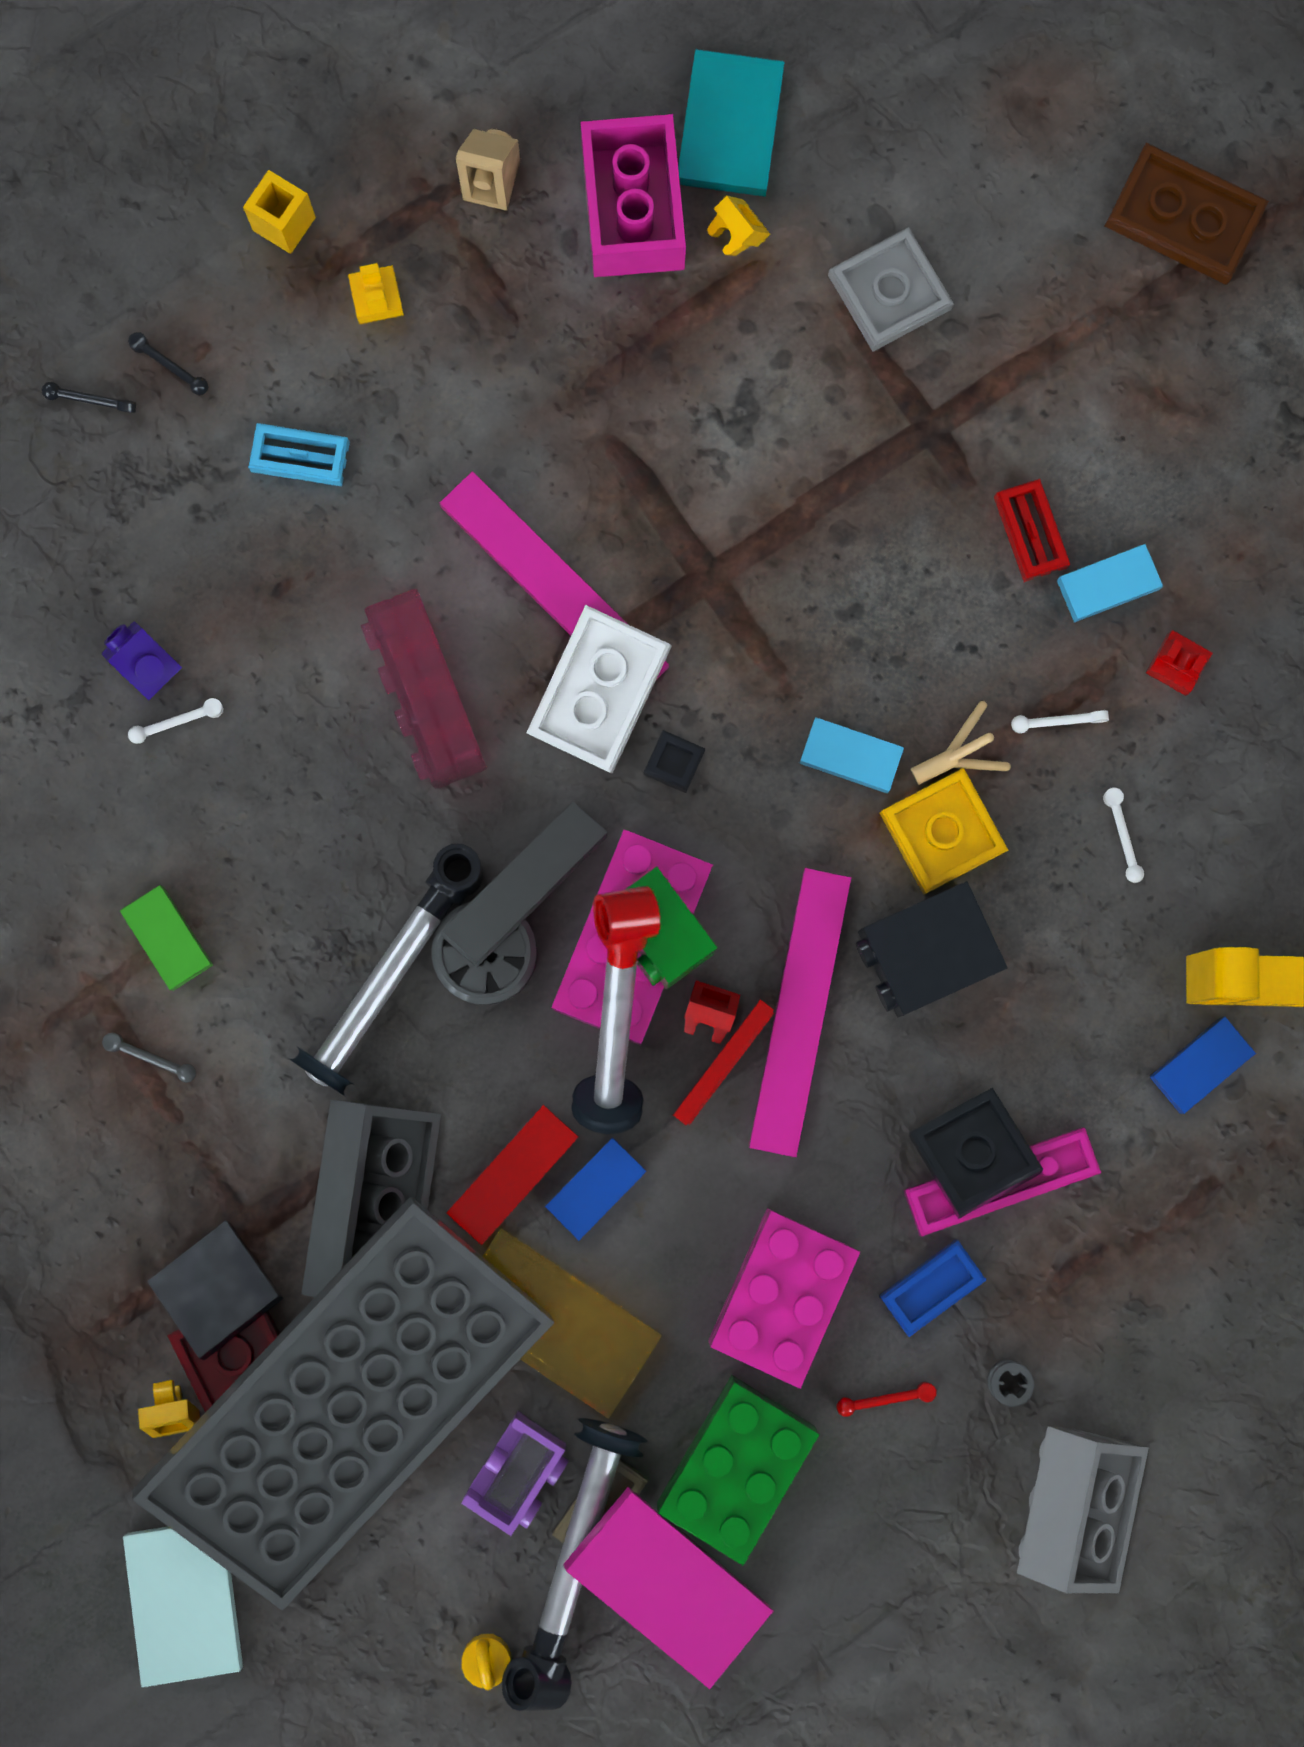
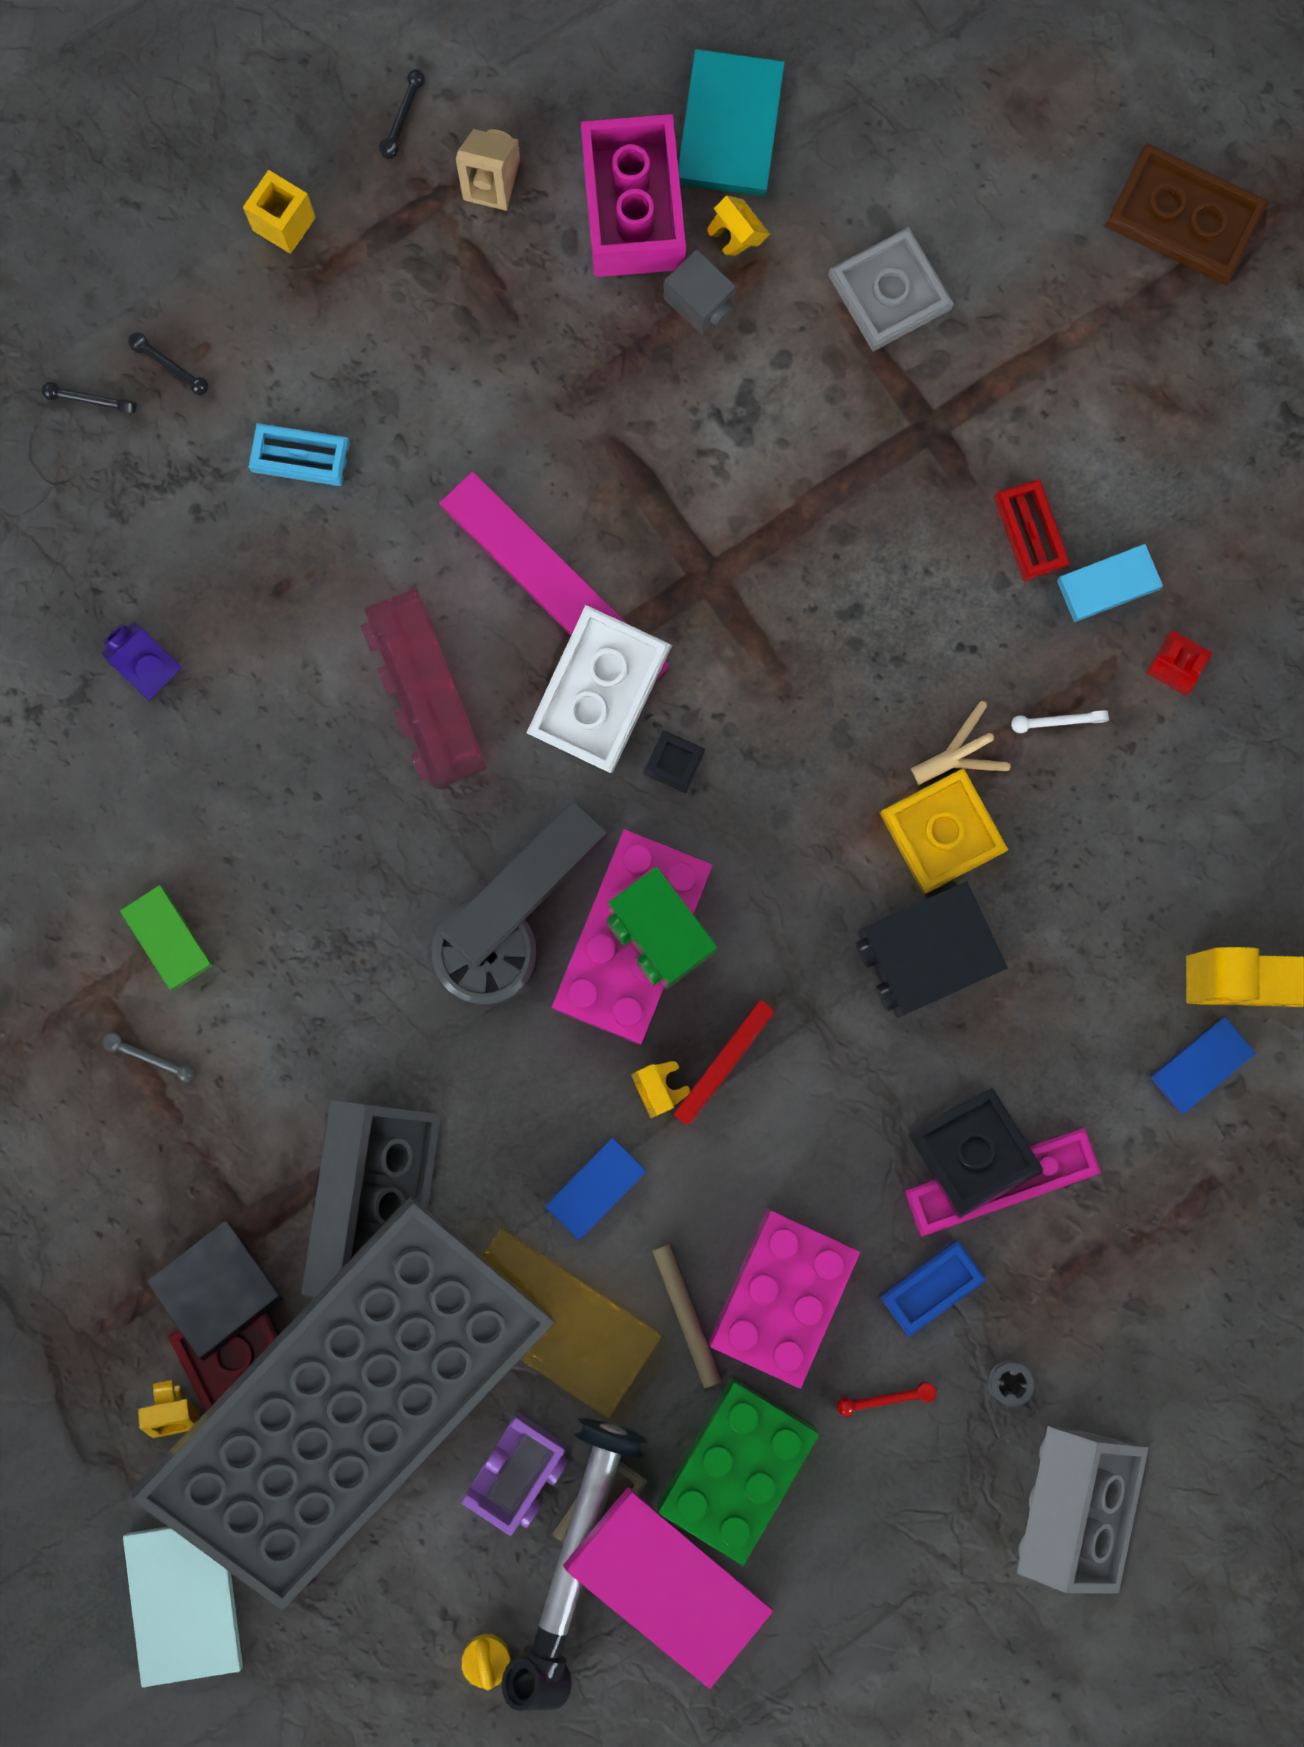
white hinge [128,698,223,744] -> none
flat silver piece [288,844,483,1097] -> none
yellow tile [348,263,404,324] -> none
red tile [446,1105,579,1246] -> none
piece [571,886,660,1135] -> none
red tile [684,980,741,1044] -> none
dark pink tile [748,868,851,1157] -> none
medium azure tile [799,717,904,794] -> none
white hinge [1103,787,1144,883] -> none
none -> black hinge [379,69,425,159]
none -> yellow tile [631,1061,690,1118]
none -> dark tan bar [652,1243,722,1388]
none -> dark grey brick [663,249,736,335]

